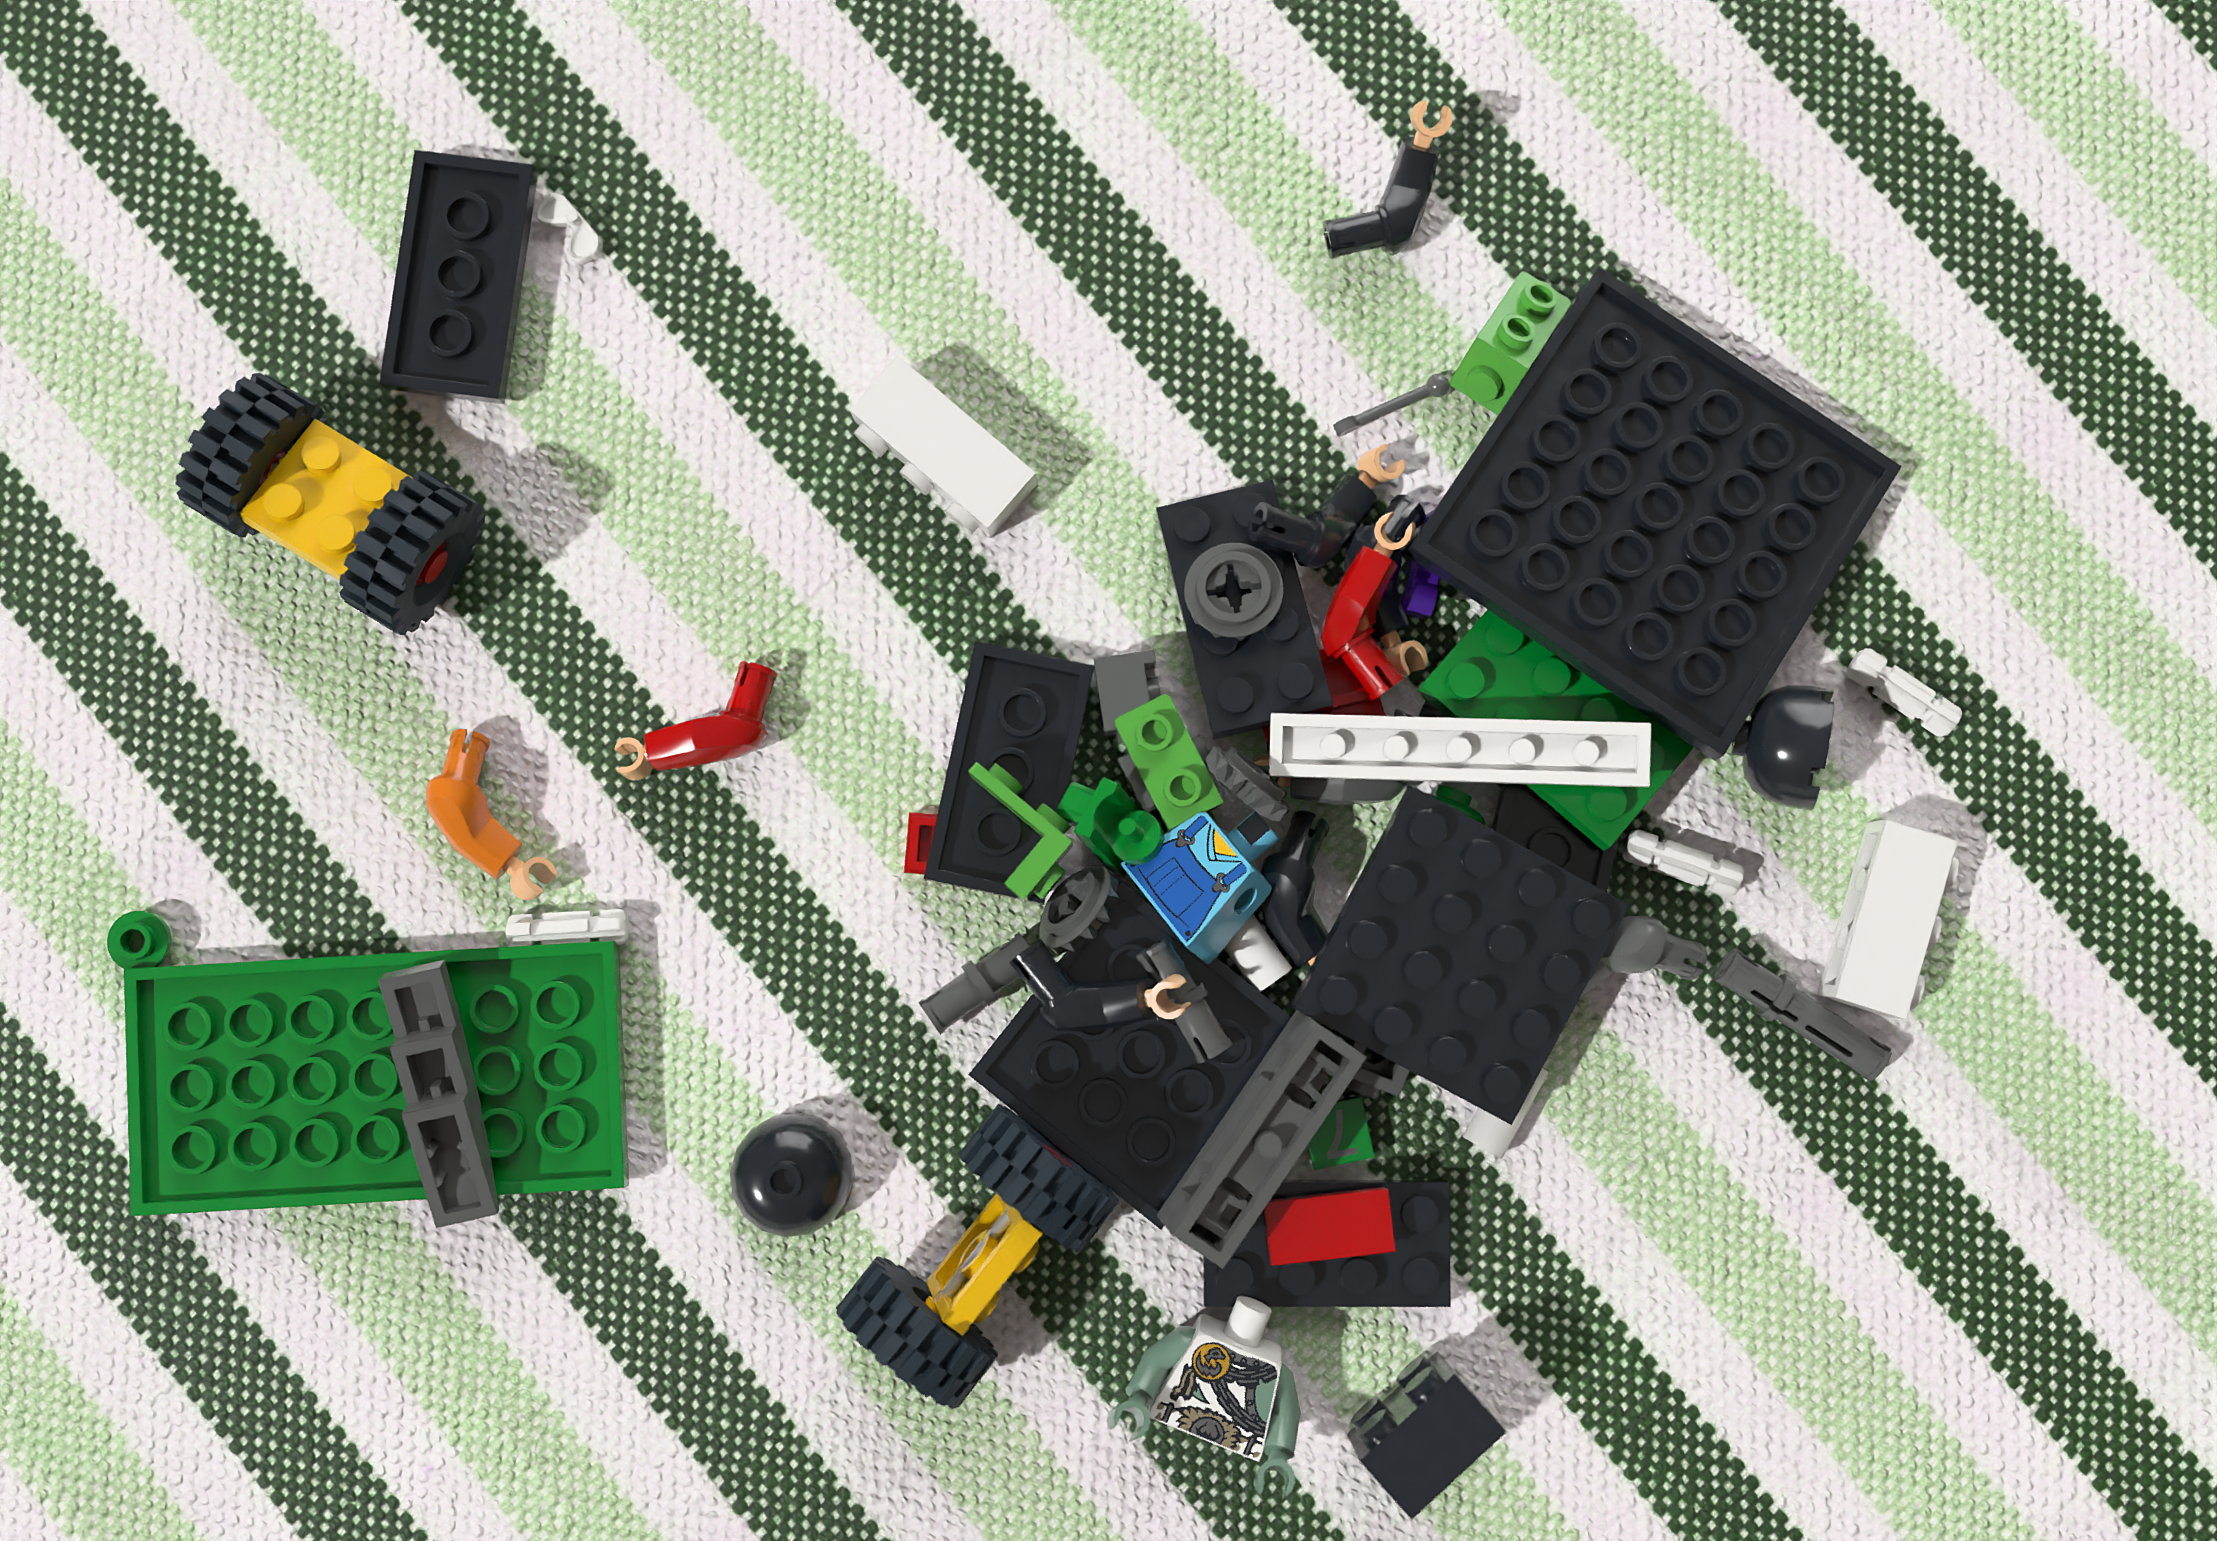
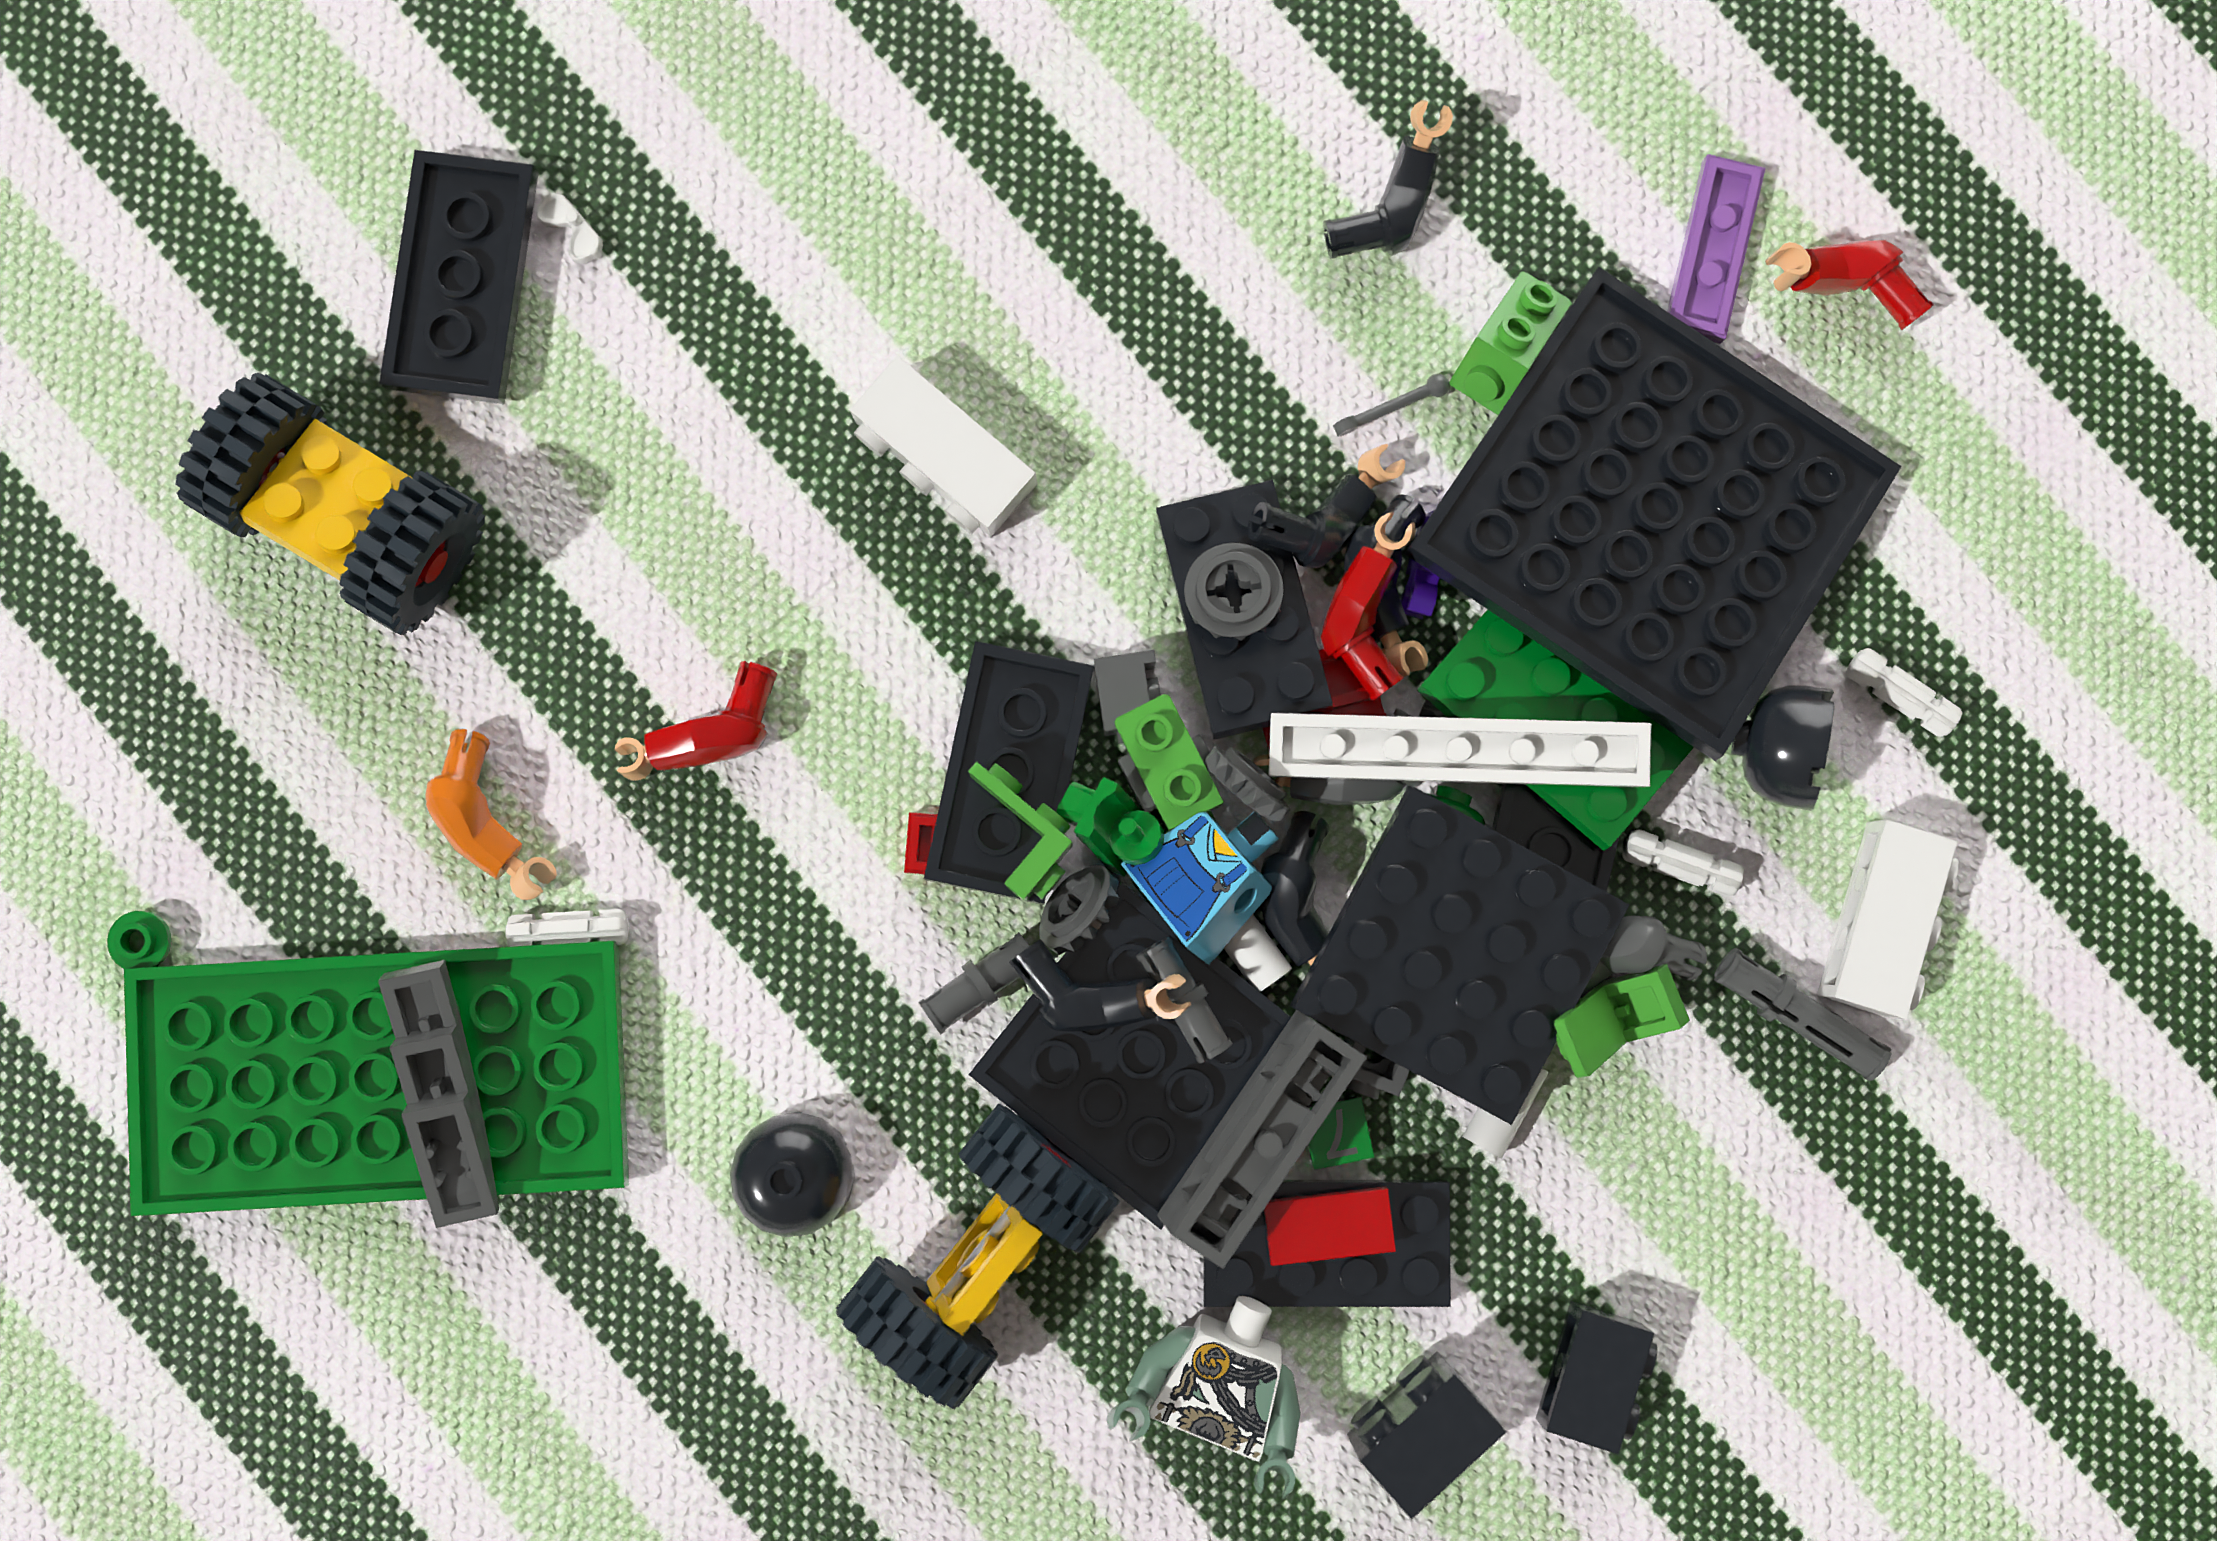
none -> black brick [1535,1301,1658,1455]
none -> bright green bracket [1554,964,1690,1079]
none -> medium lavender tile [1667,154,1766,344]
none -> red arm [1765,240,1934,331]

